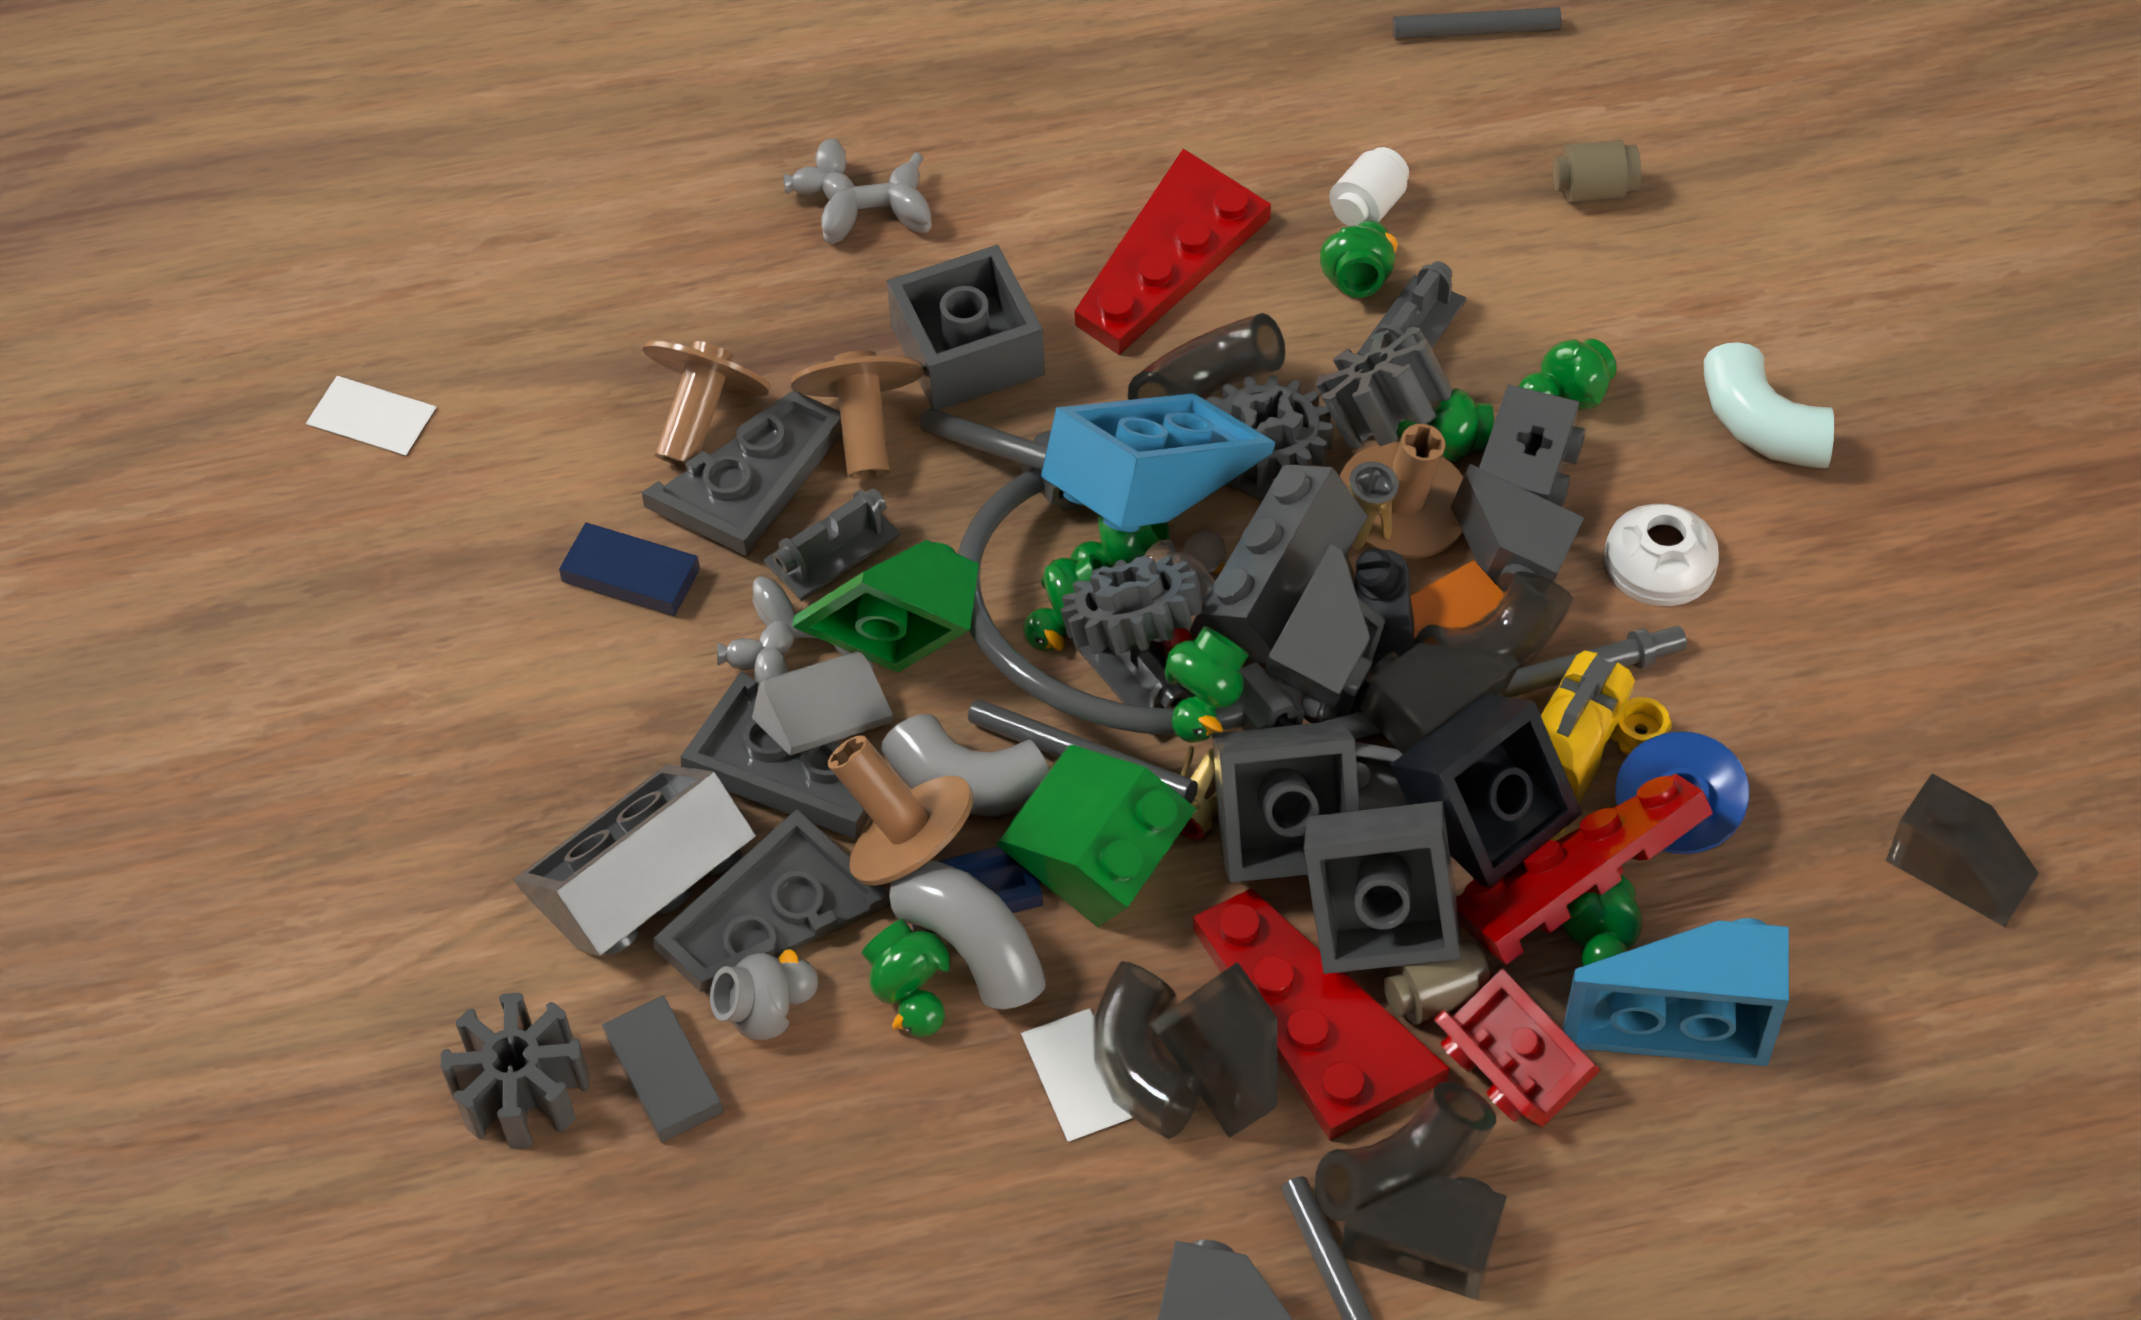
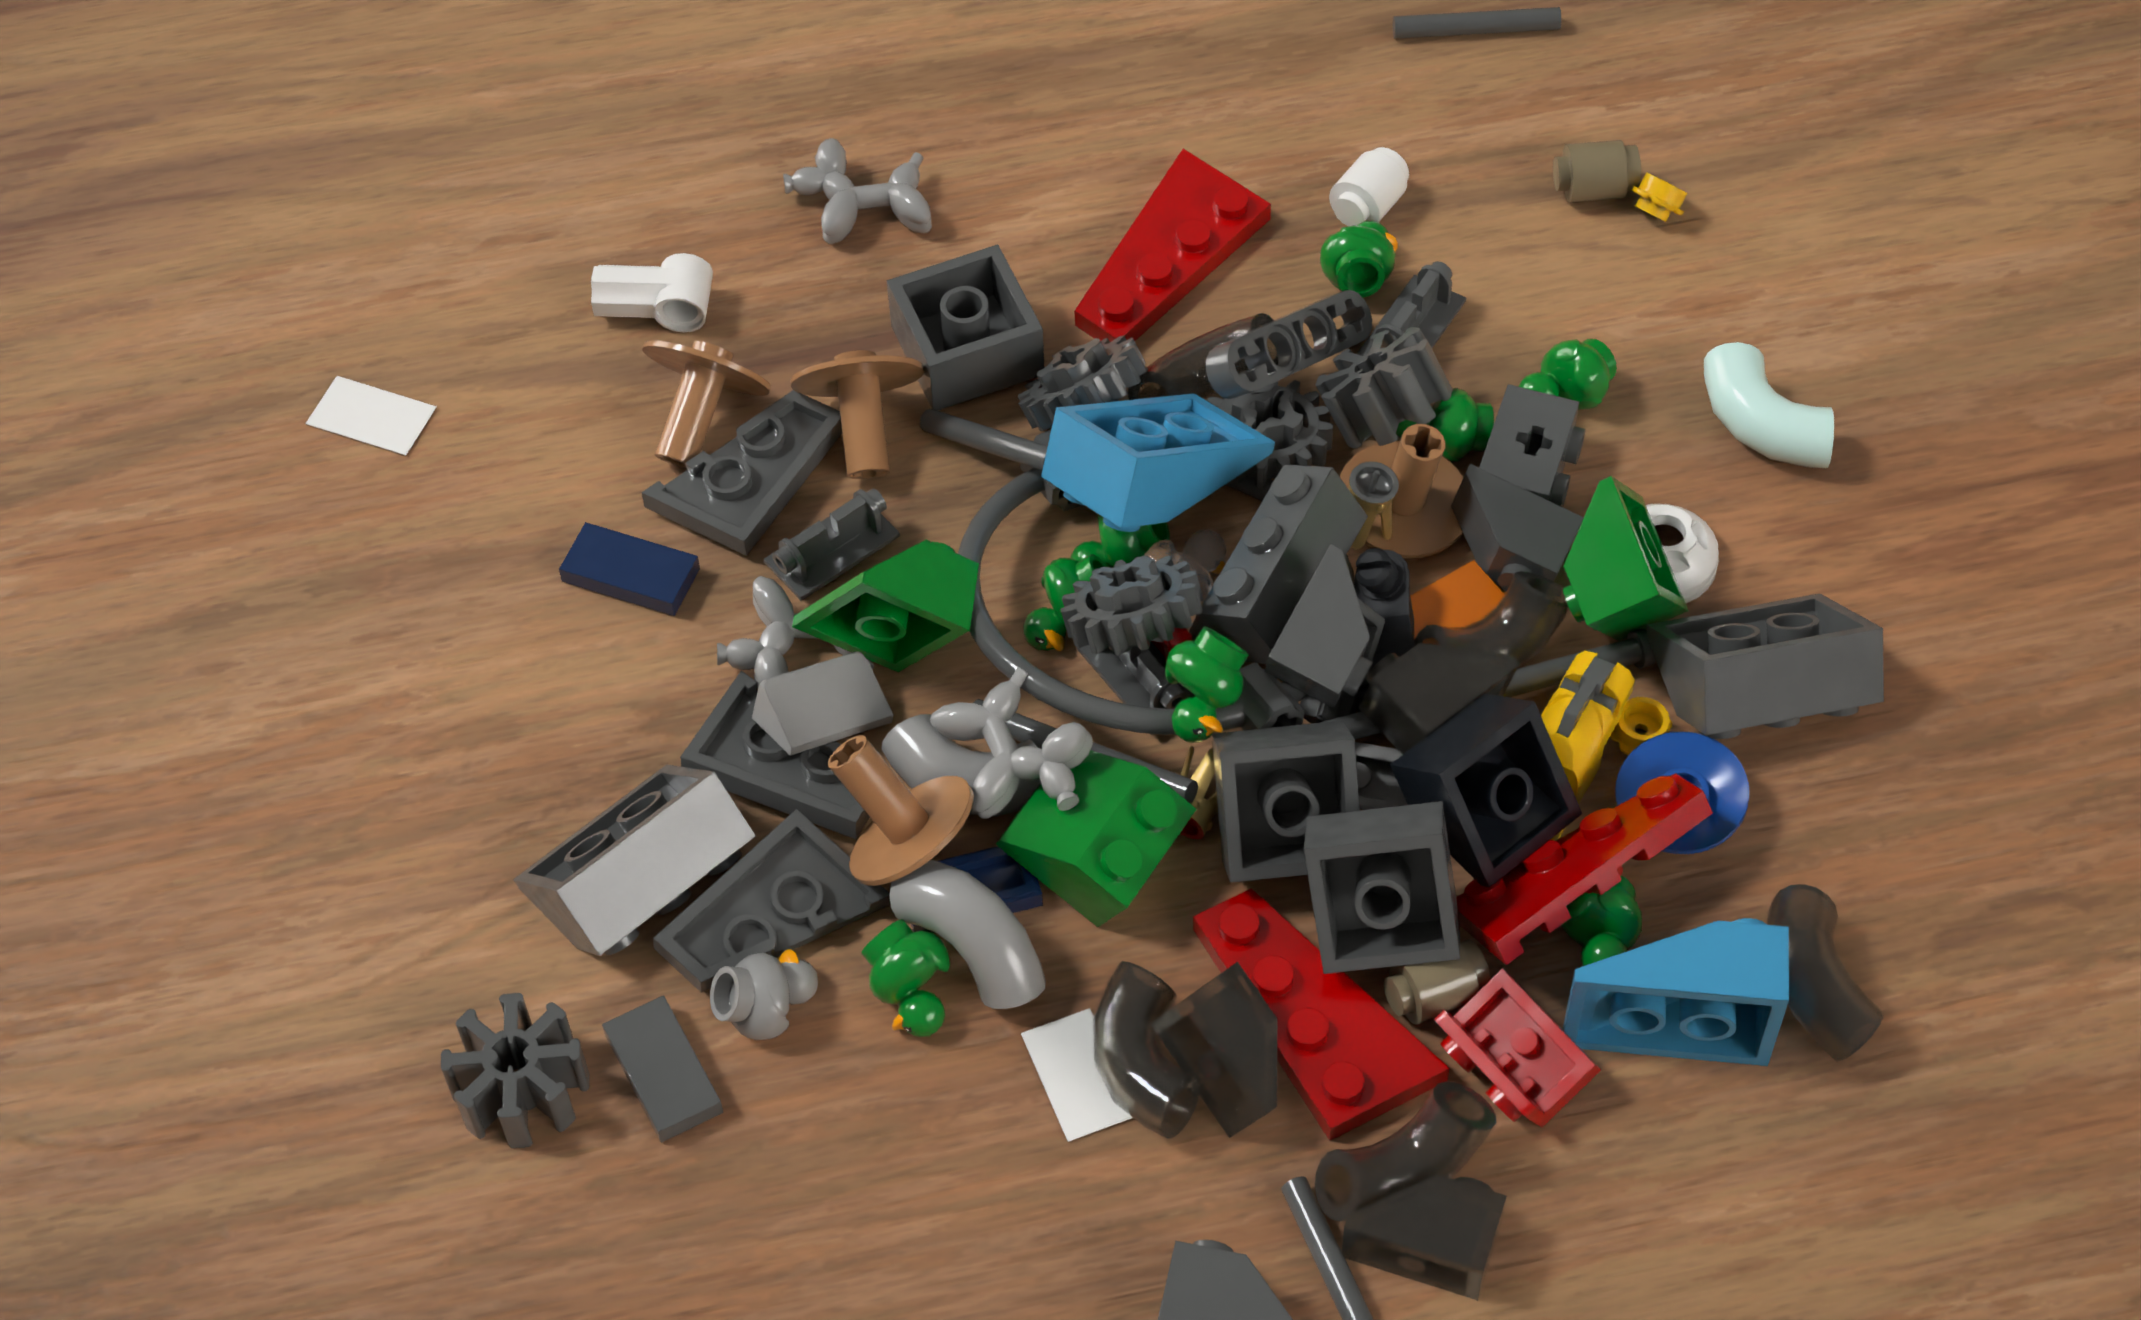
clear smoke slope [1886,773,2039,927] -> none
none -> white piece [591,253,713,333]
none -> light grey piece [930,667,1093,818]
none -> dark grey gear [1018,336,1147,431]
none -> dark grey beam [1206,290,1372,399]
none -> green slope [1563,476,1689,641]
none -> yellow plate [1632,172,1688,222]
none -> dark grey slope [1646,593,1884,739]
none -> clear smoke cylinder [1766,884,1884,1061]

